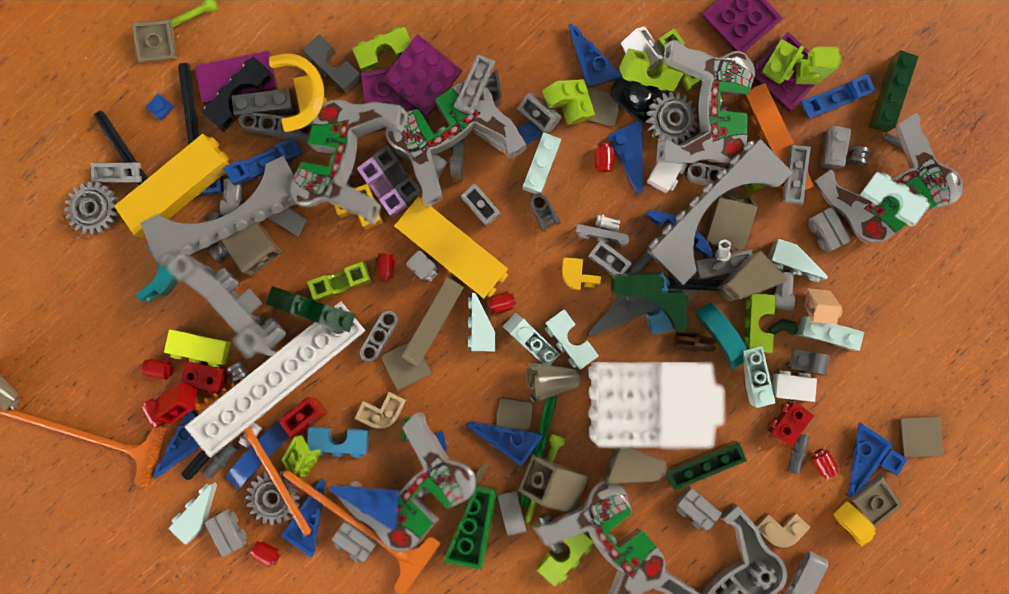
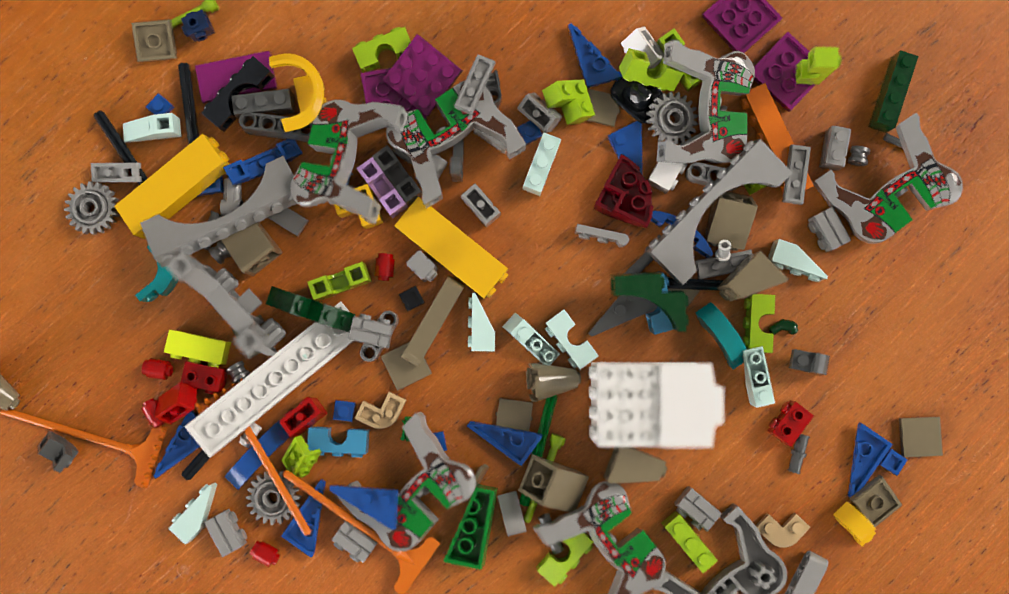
dark grey pin [202,442,238,480] -> none
dark grey arch [303,34,362,95] -> none
red brick [487,291,516,315] -> none
dark grey piece [530,194,560,232] -> none
yellow brick [562,258,601,291] -> none
light grey brick [587,240,632,274] -> none
red brick [594,144,614,173] -> none
white pin [595,214,620,232] -> none
dark green brick [665,441,747,491] -> none
reddish brown arm [674,331,716,352] -> none
lime bracket [761,39,804,84] -> none
light grey piece [772,272,795,311] -> none
white brick [772,371,817,402] -> none
light aqua arch [796,316,864,351] -> none
blue slope [800,74,876,119] -> none
light nougat brick [804,288,842,324] -> none
red brick [811,449,839,479] -> none
light aqua arch [860,172,930,227] -> none
none -> dark grey brick [37,430,78,473]
none -> light aqua slope [123,113,181,143]
none -> dark blue brick [181,10,215,42]
none -> blue plate [333,400,356,422]
none -> light grey brick [349,314,394,348]
none -> black tile [399,286,425,312]
none -> dark red brick [594,154,653,228]
none -> lime arch [661,511,718,573]

